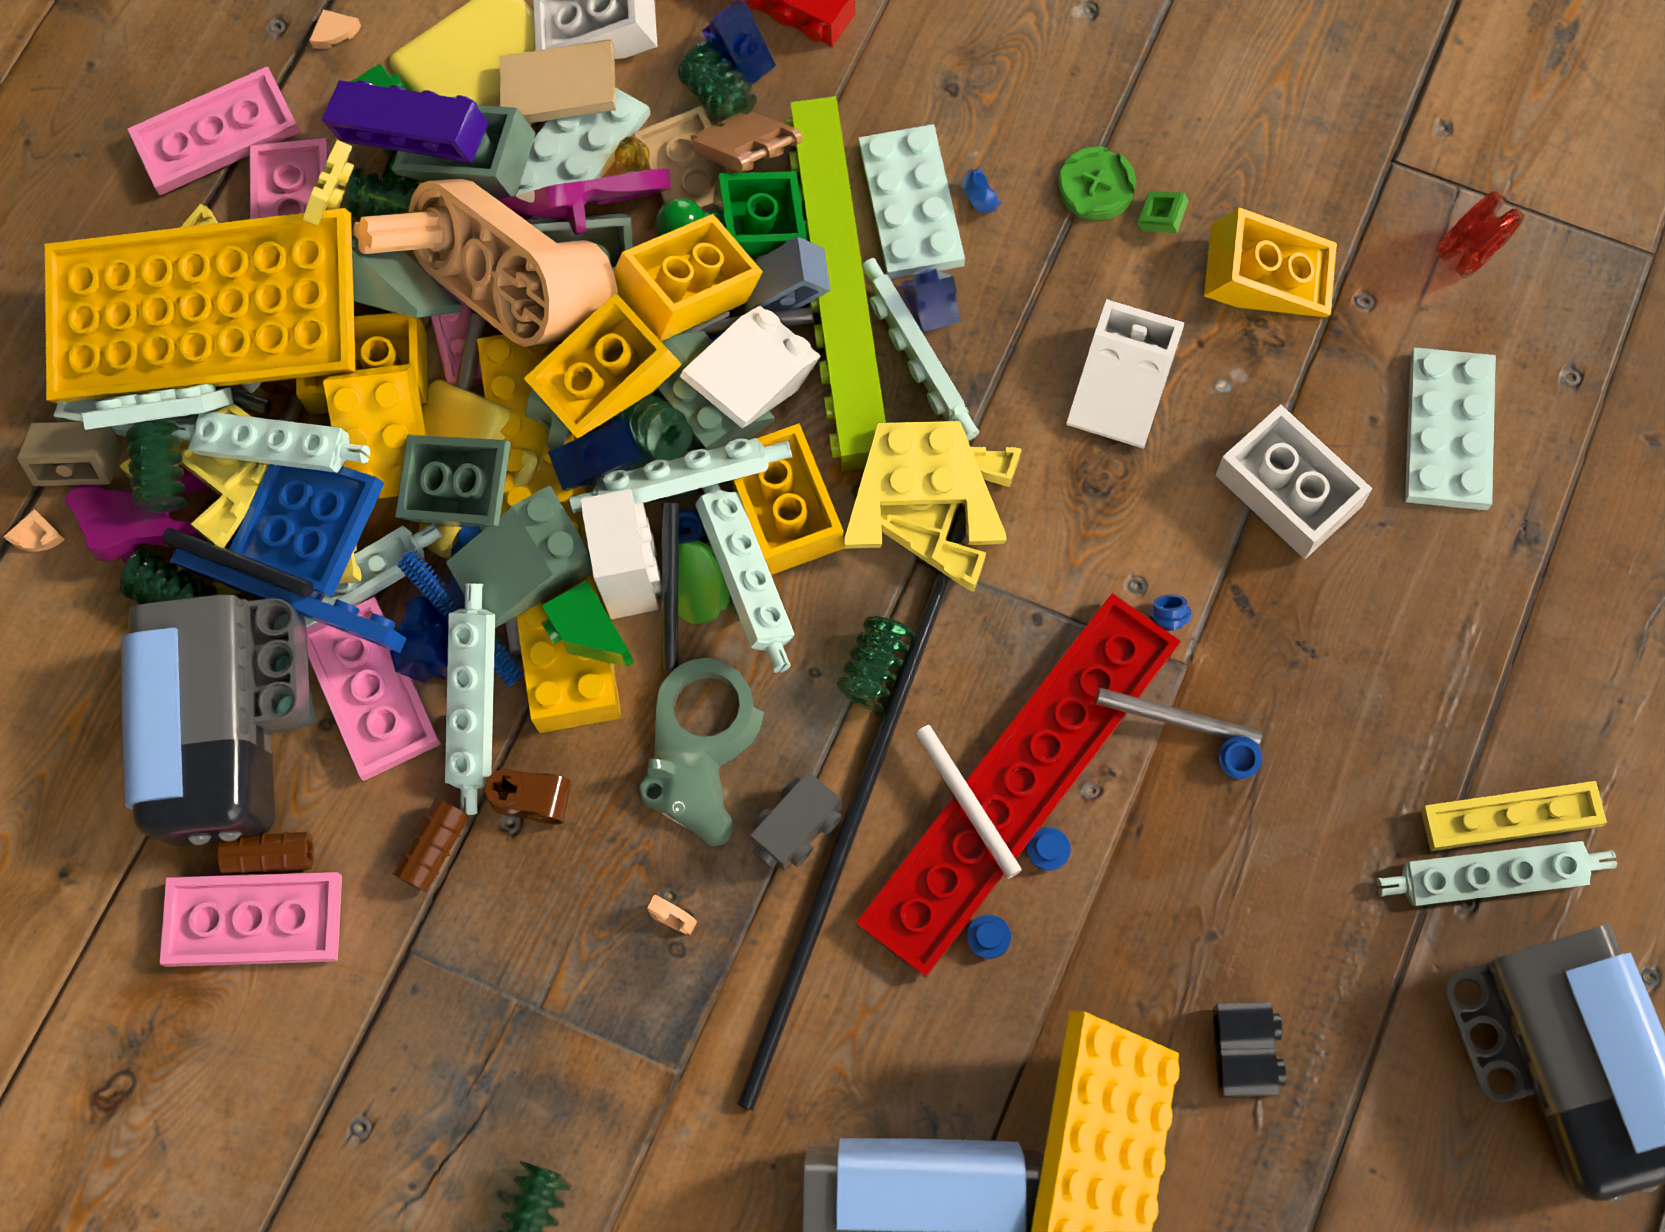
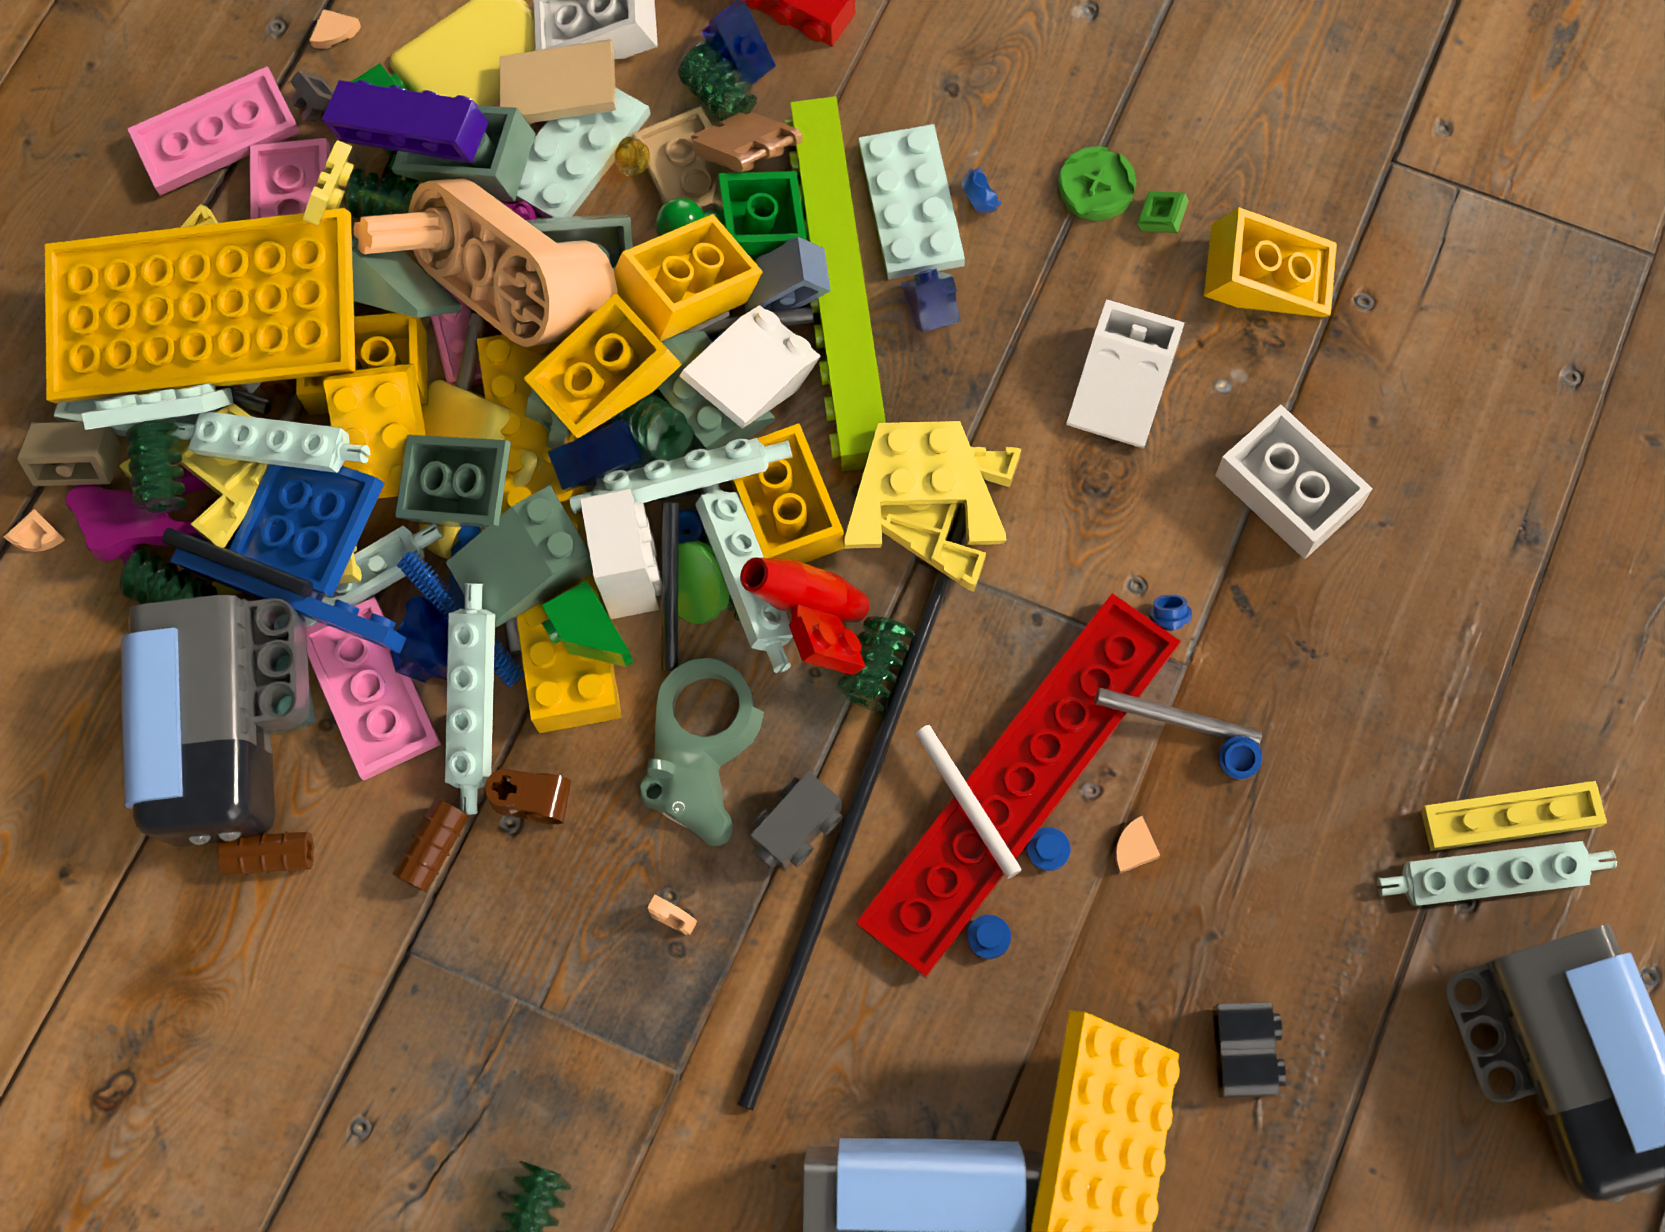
bright pink plate [160,872,342,967] -> none
magenta animal [498,168,672,235] -> none
light aqua plate [862,258,979,441] -> none
light aqua plate [1405,347,1496,511] -> none
clear red wheel [1436,190,1524,279] -> none
none -> flat silver tile [290,70,334,122]
none -> red plate [740,557,869,675]
none -> light nougat tile [1115,816,1160,874]

